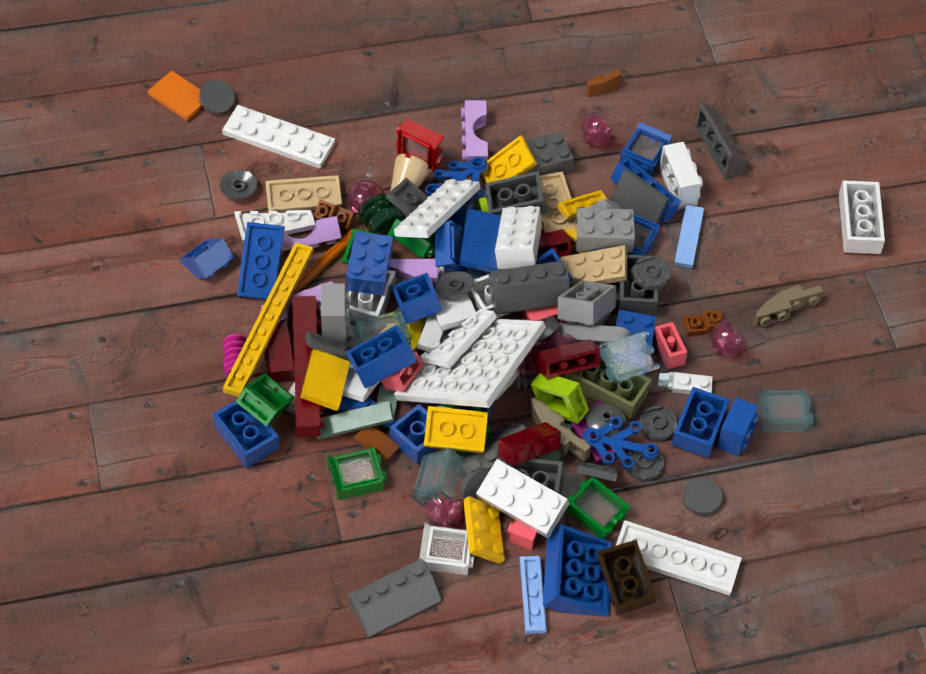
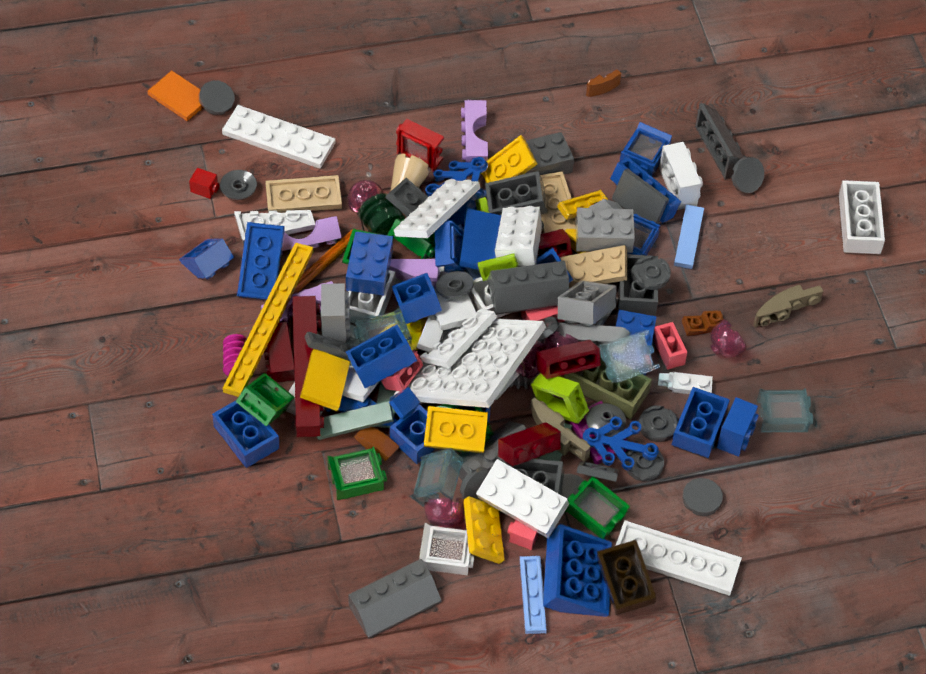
dark orange slope [313,199,357,231] -> none
clear pink cylinder [581,111,616,147] -> none
none -> red brick [189,168,219,199]
none -> blue slope [389,387,420,419]
none -> lime tile [478,253,519,281]
none -> dark grey tile [732,157,764,193]

